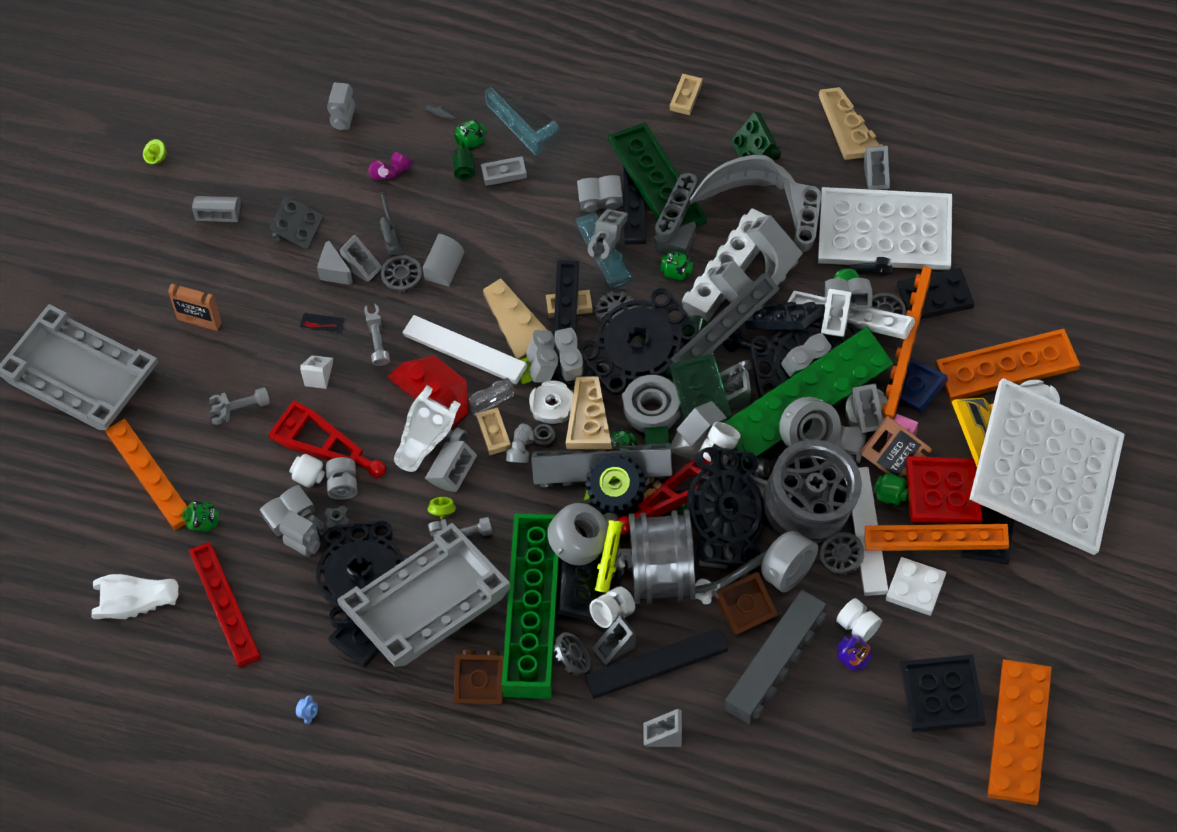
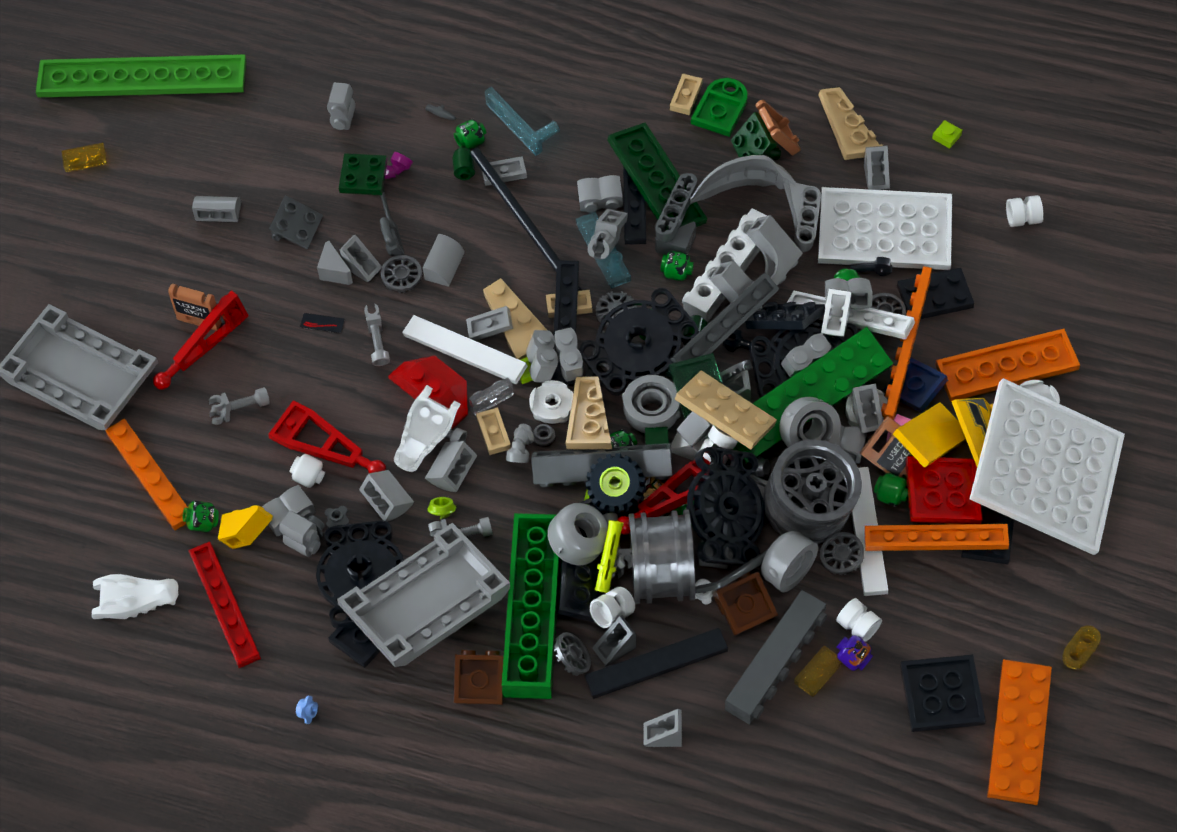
lime hat [143,139,167,164] -> none
white slope [300,355,333,389] -> none
light grey wheel [326,457,358,500] -> none
white plate [886,557,946,616] -> none
none -> bright green plate [36,55,246,98]
none -> clear yellow plate [62,143,107,172]
none -> red plate [153,290,249,390]
none -> yellow slope [218,505,273,549]
none -> dark green plate [339,153,387,195]
none -> light grey brick [359,470,414,522]
none -> light grey plate [466,306,513,341]
none -> black piece [470,148,582,291]
none -> tan plate [675,370,777,450]
none -> green plate [691,78,748,137]
none -> nougat container [755,100,801,156]
none -> clear yellow plate [794,646,842,697]
none -> yellow tile [893,402,966,467]
none -> lime plate [932,120,962,149]
none -> white wheel [1006,195,1043,227]
none -> clear yellow plate [1062,626,1101,669]

